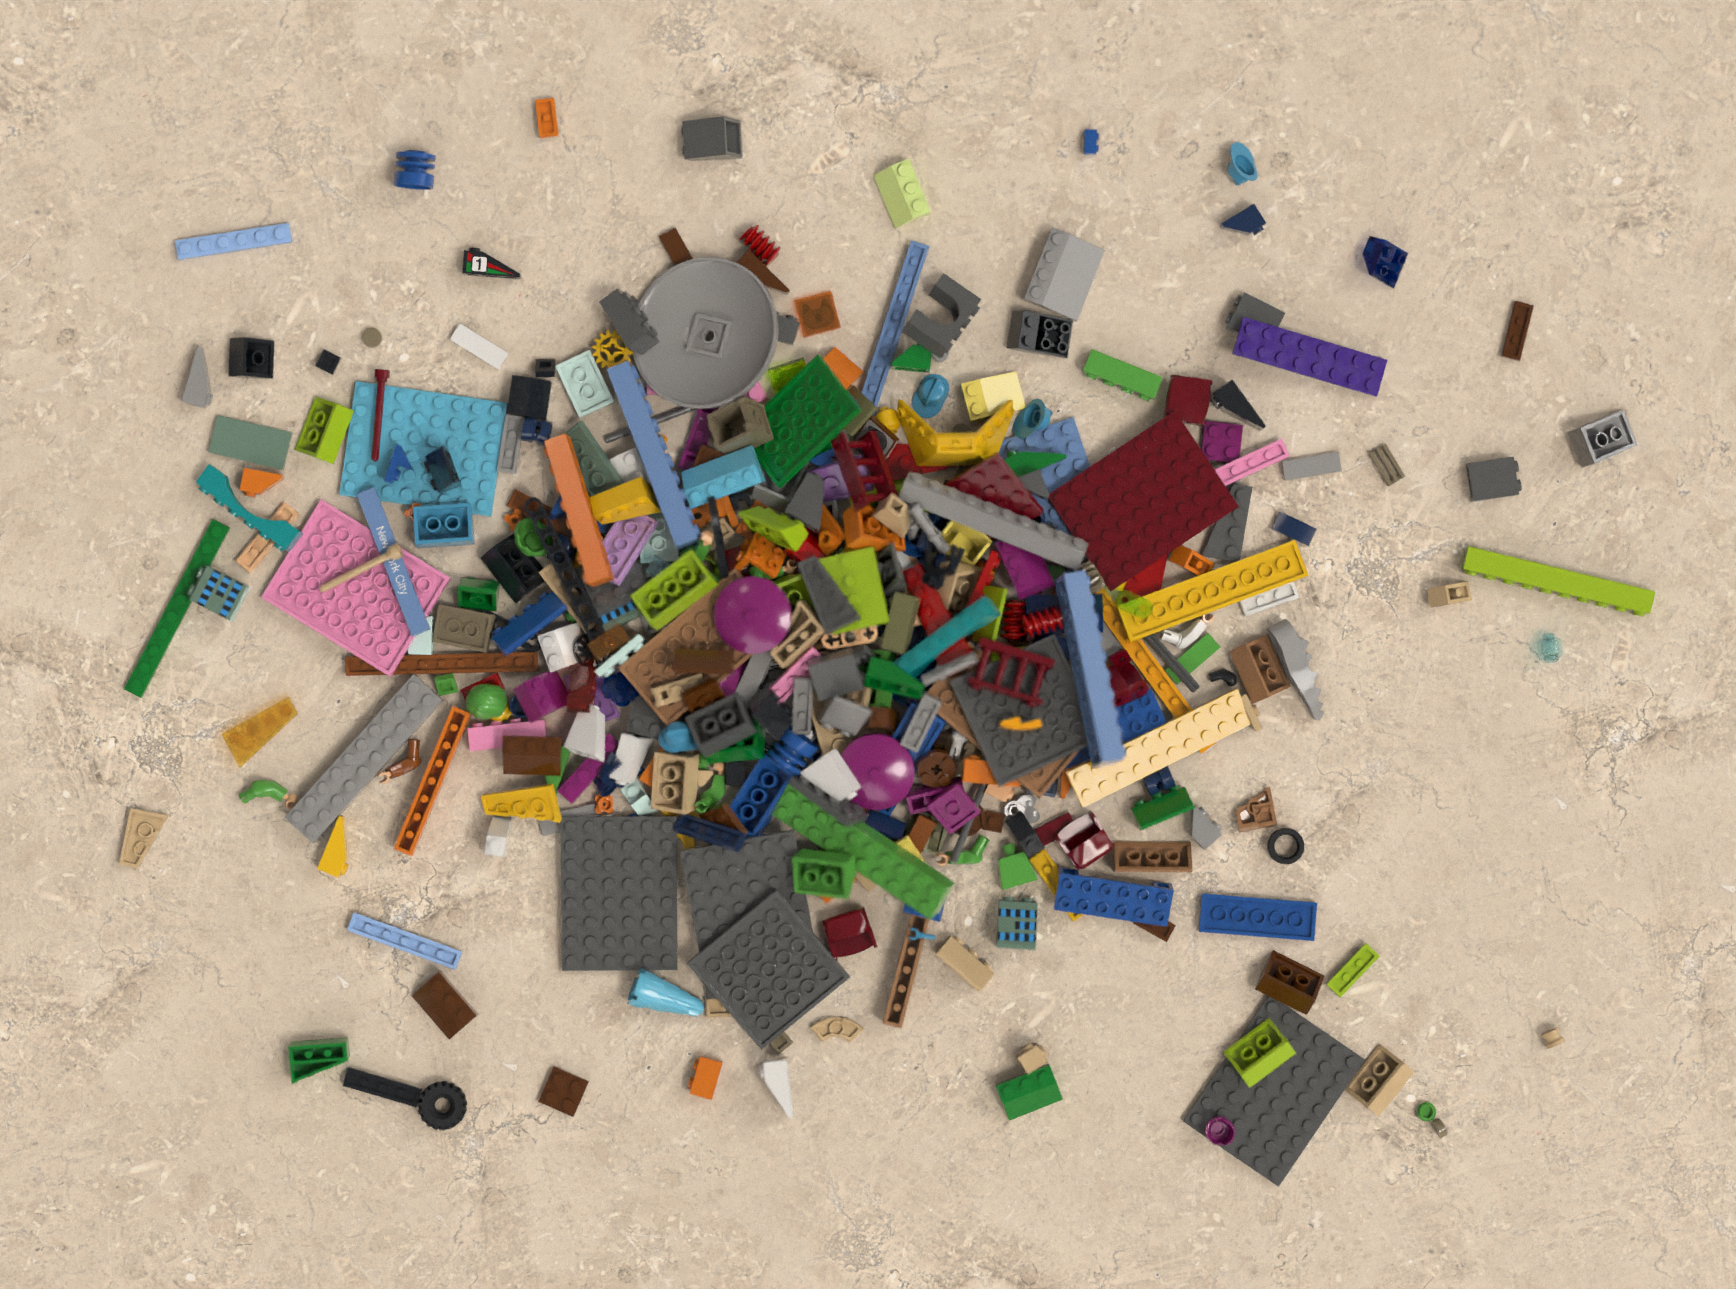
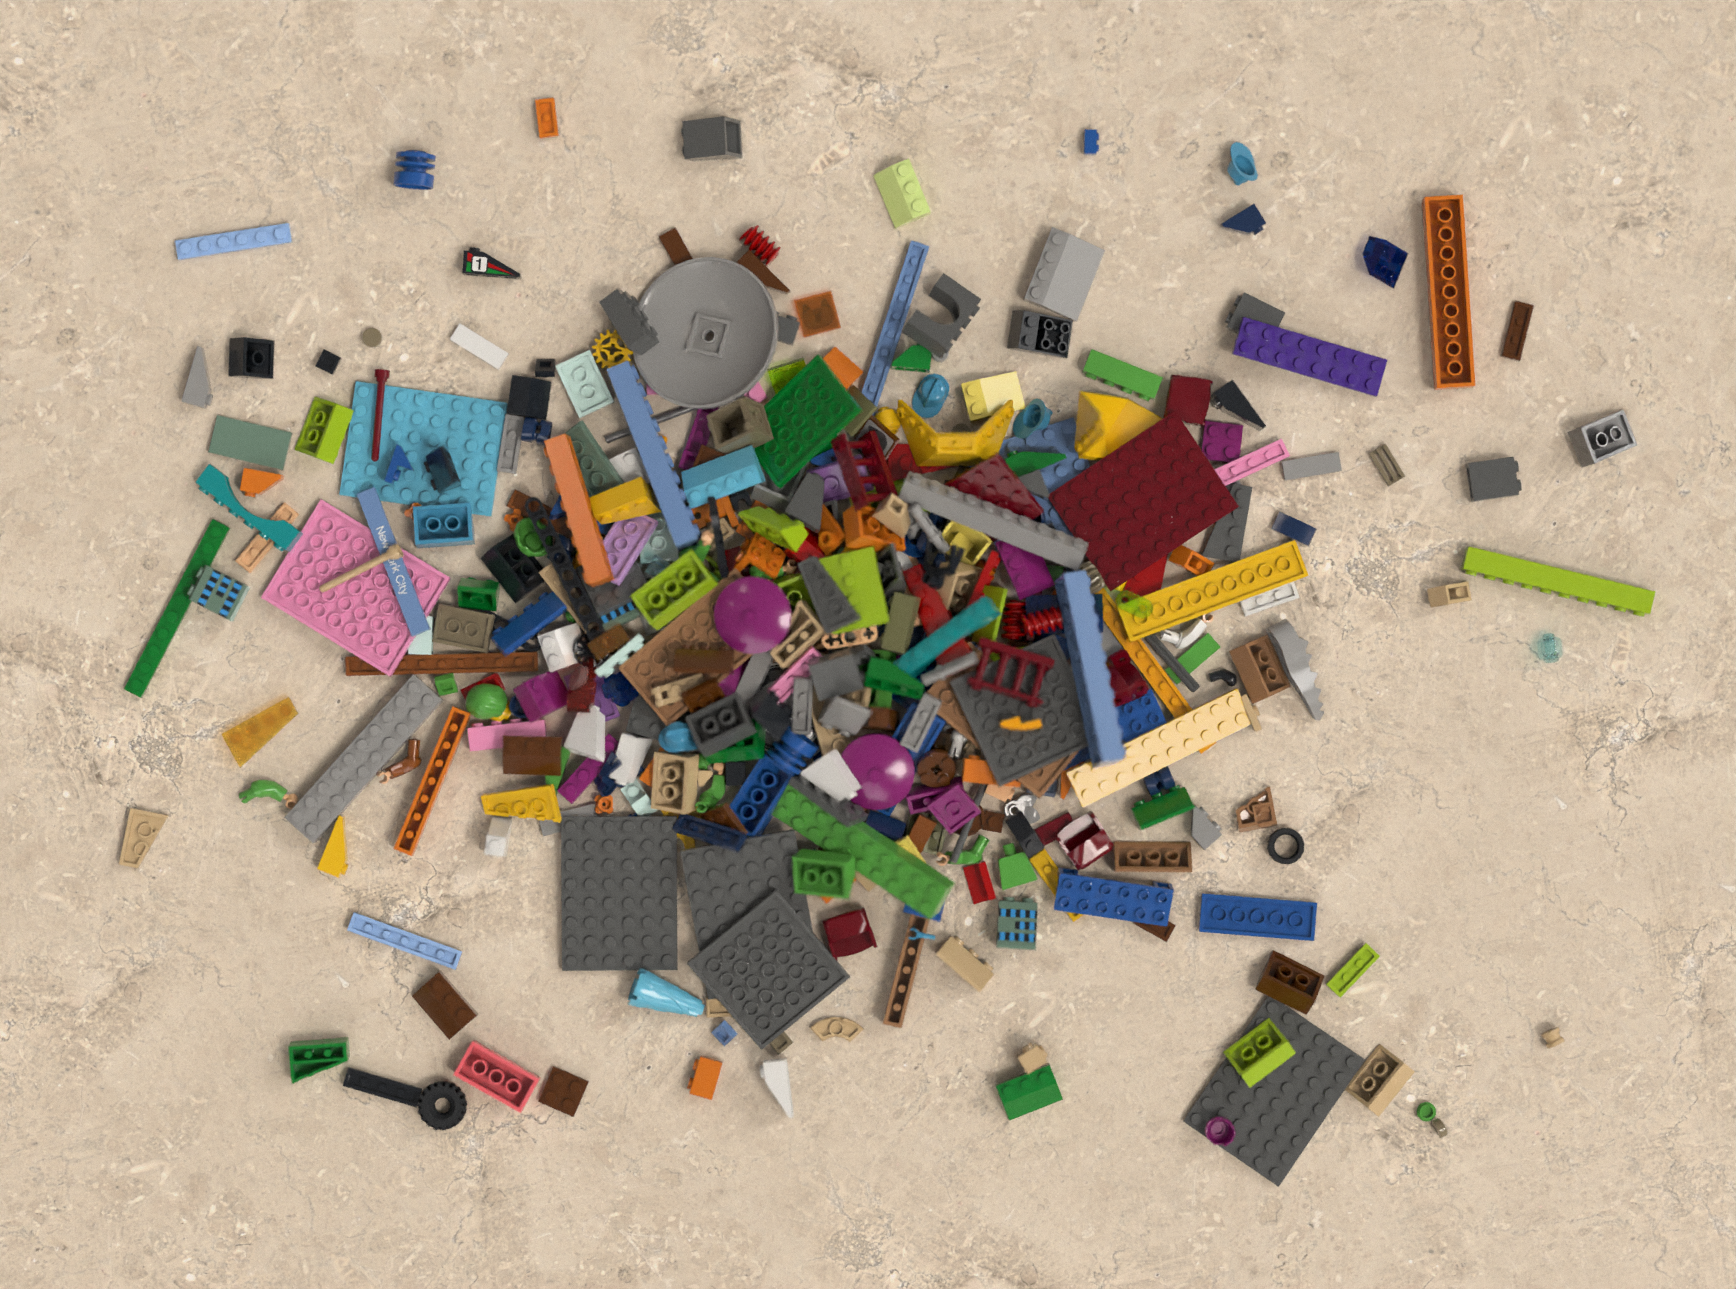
none -> coral brick [453,1040,541,1113]
none -> medium blue plate [711,1020,738,1046]
none -> red panel [963,861,996,904]
none -> yellow piece [1074,391,1163,461]
none -> orange brick [1422,195,1475,390]

